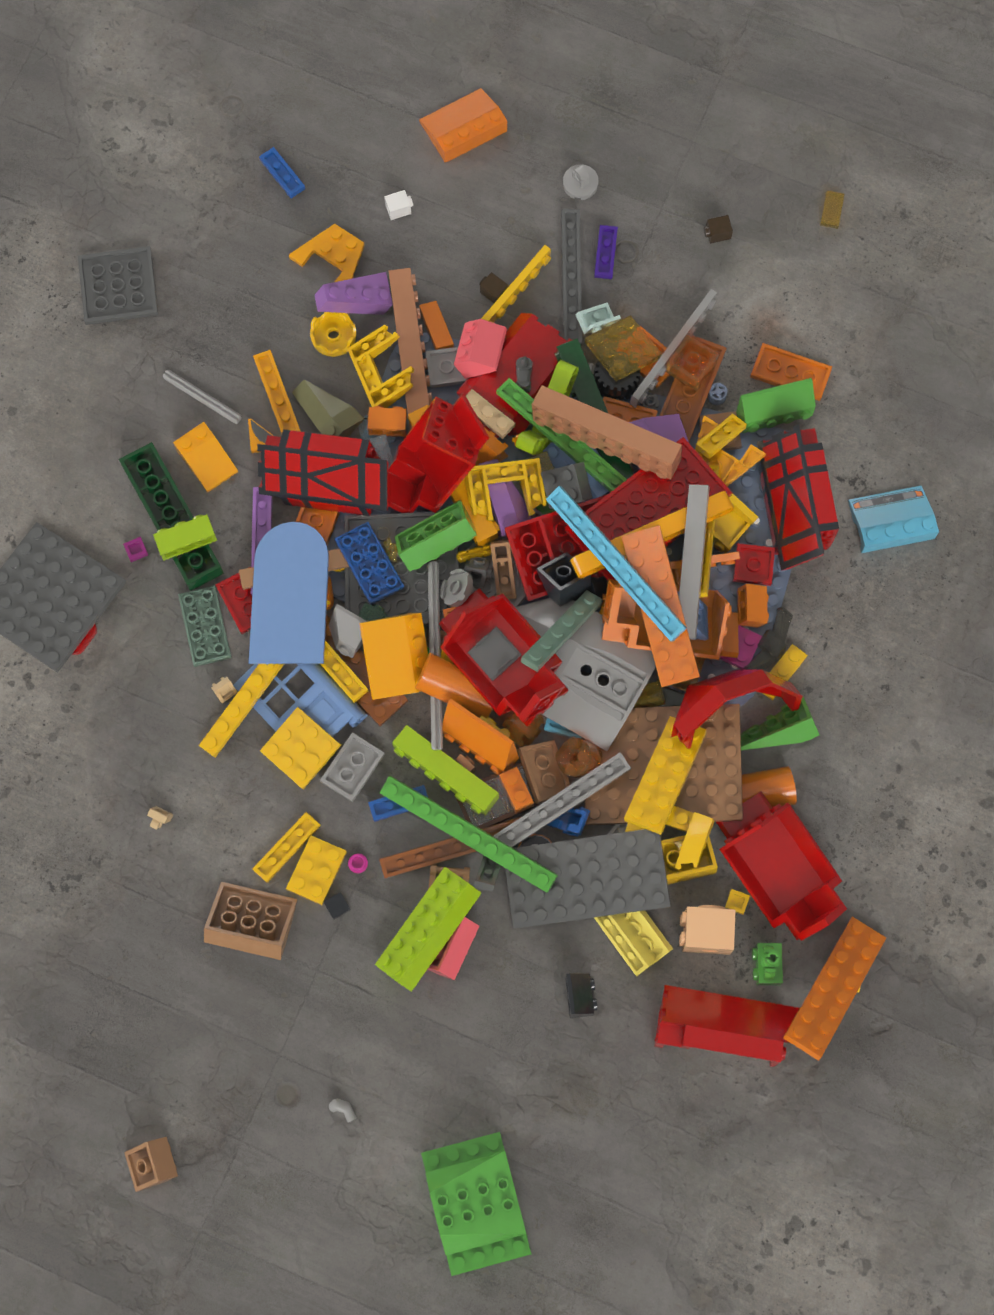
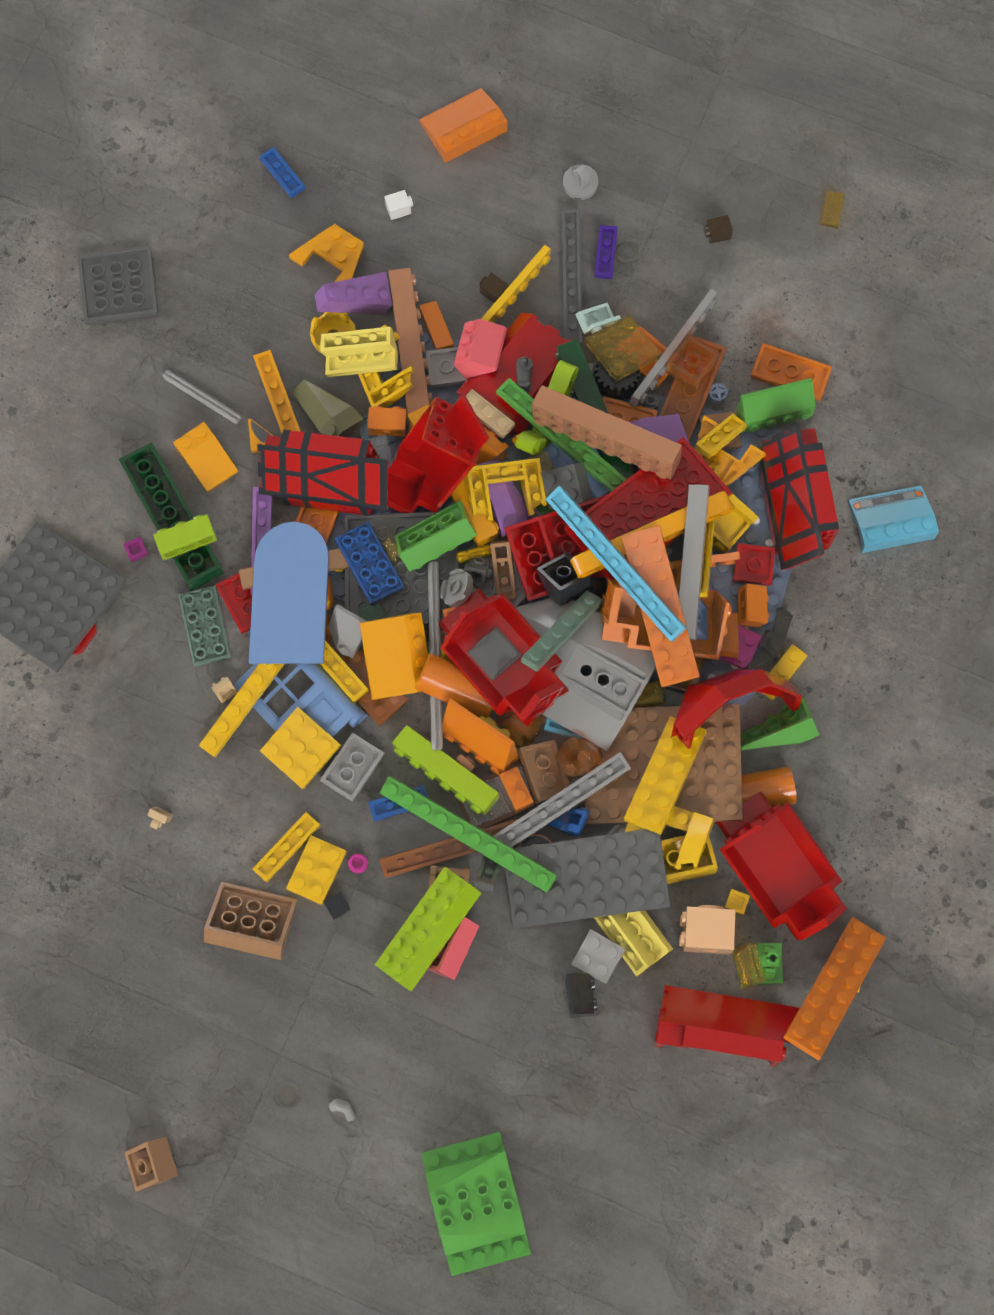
none -> light yellow slope [320,327,398,377]
none -> light grey plate [572,929,626,984]
none -> clear yellow tile [732,942,765,990]

